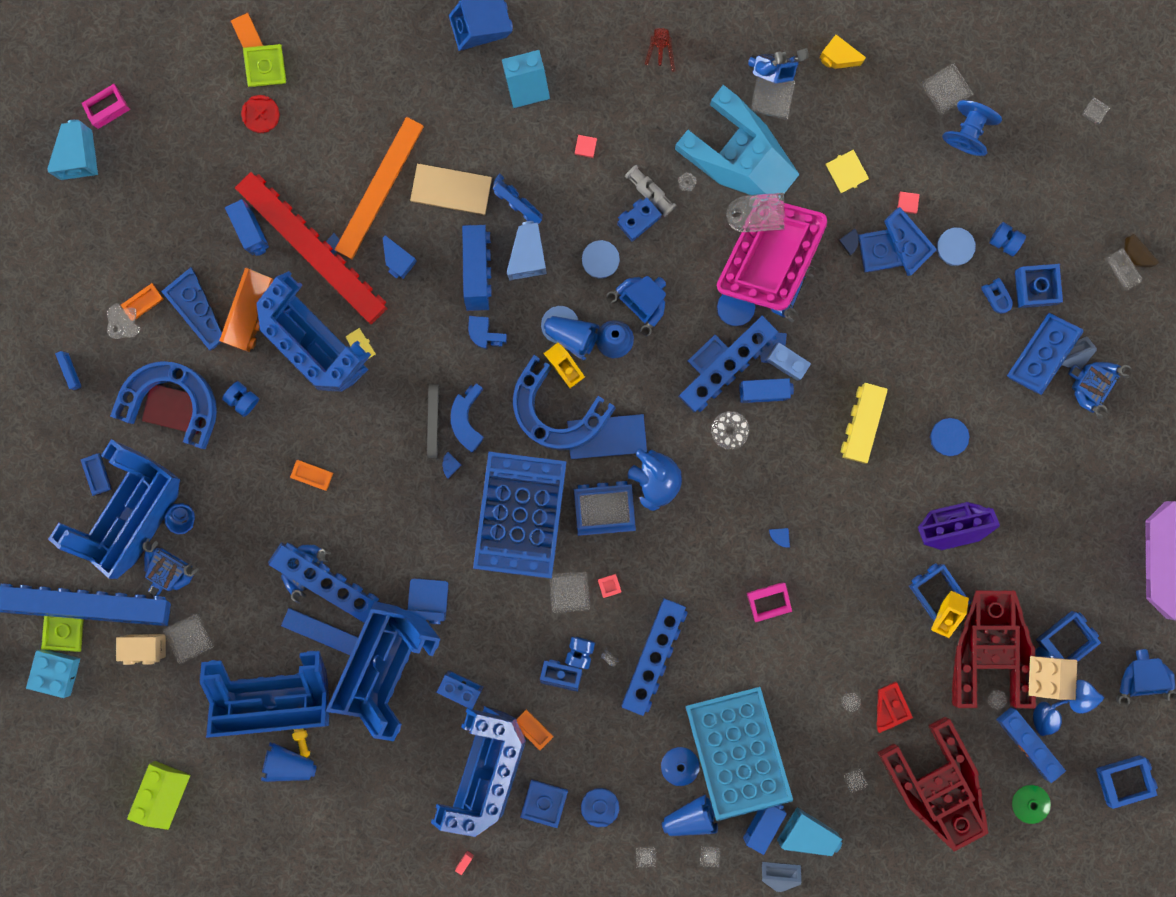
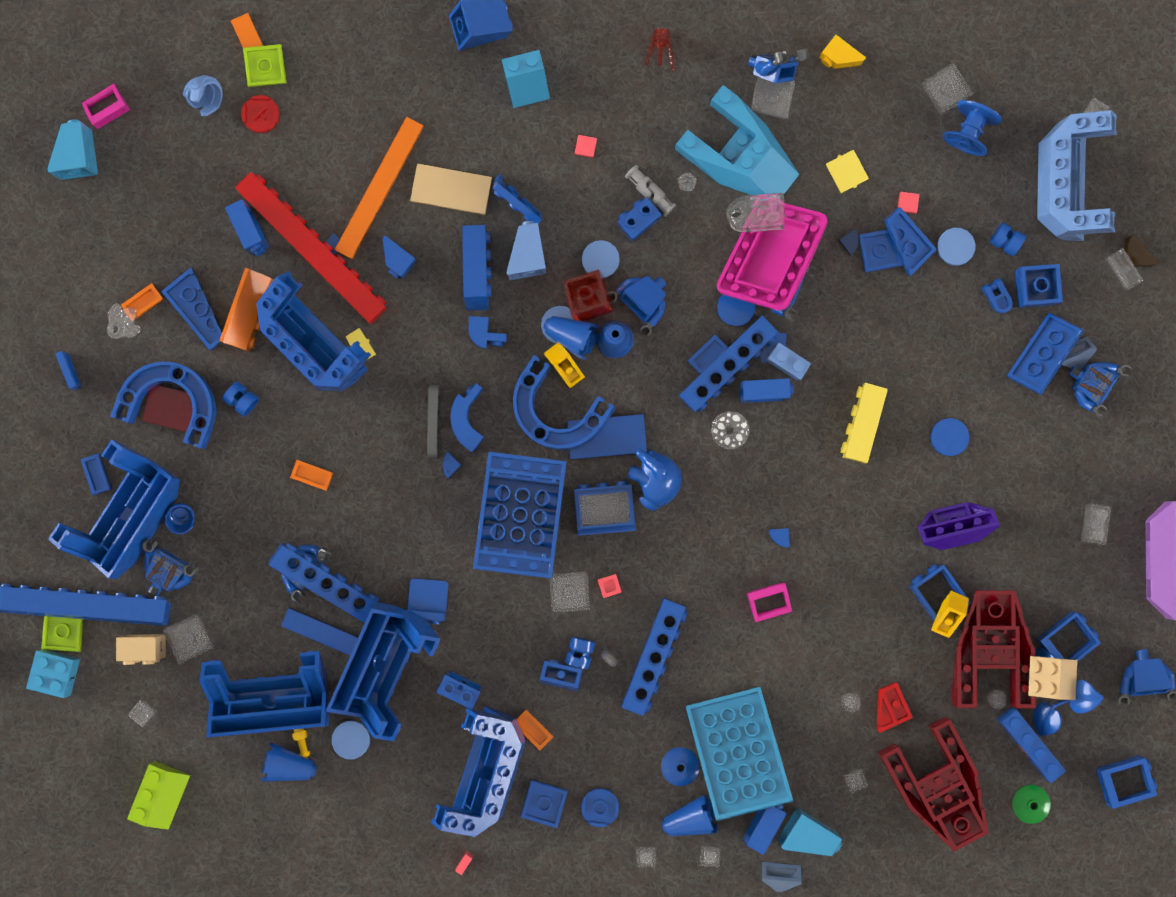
none -> clear plate [128,699,157,727]
none -> medium blue helmet [183,75,223,116]
none -> medium blue tile [332,720,370,759]
none -> clear red brick [563,269,613,321]
none -> medium blue wedge [1037,110,1117,241]
none -> clear brick [1080,504,1111,545]

